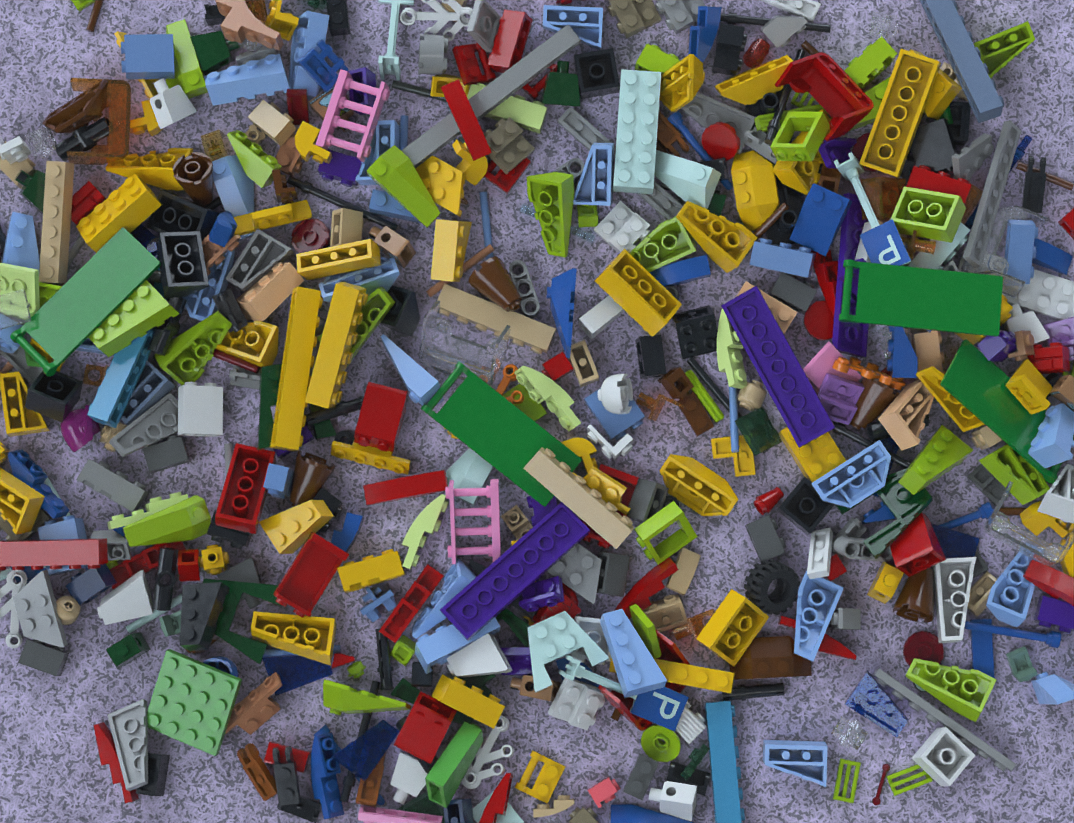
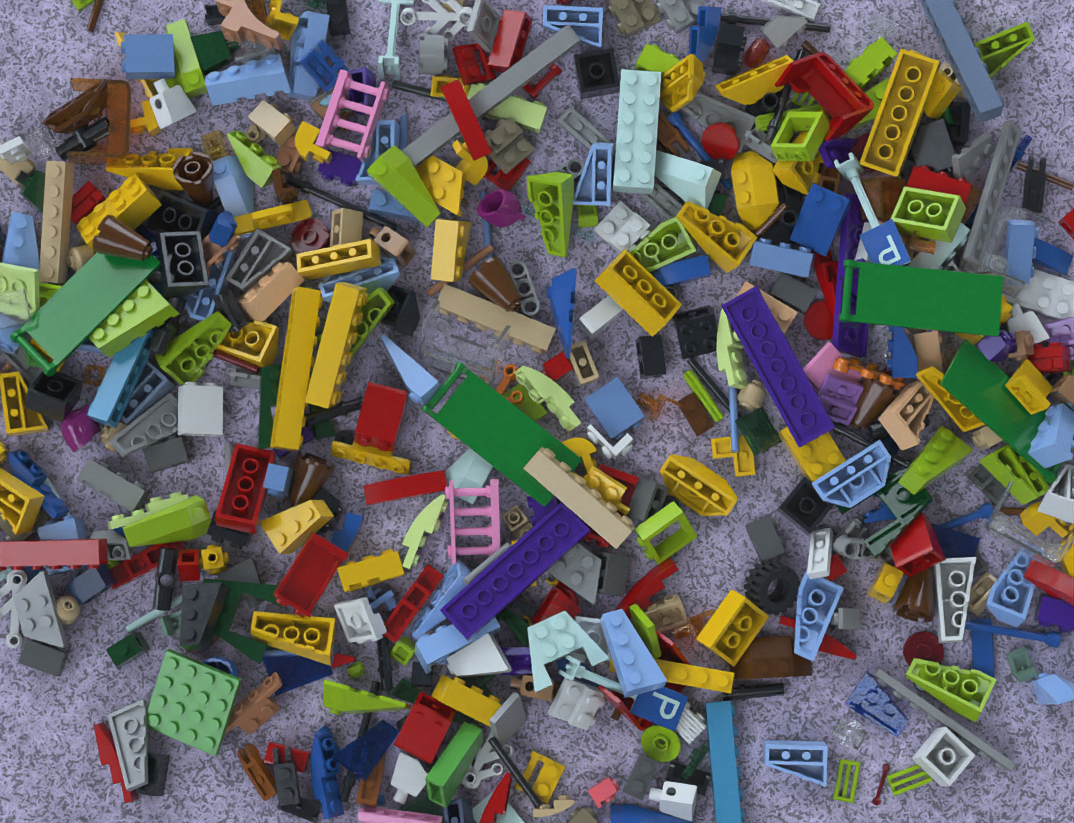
white slope [97,570,154,625] -> none
dark red tile [286,89,310,125] -> none
dark purple bracket [519,576,564,612] -> none
dark green torso [540,61,580,107] -> none
white cylinder [598,374,633,414] -> none
reddish brown brick [658,367,694,400] -> none
tan slope [666,547,701,595] -> none
red cone [753,487,784,515] -> none
none -> tan head [66,244,96,272]
none -> reddish brown cone [93,215,153,261]
none -> white plate [334,597,387,644]
none -> light grey bar [462,543,511,585]
none -> magenta helmet [477,189,526,228]
none -> black bar [488,736,542,807]
none -> light grey tile [489,692,527,747]

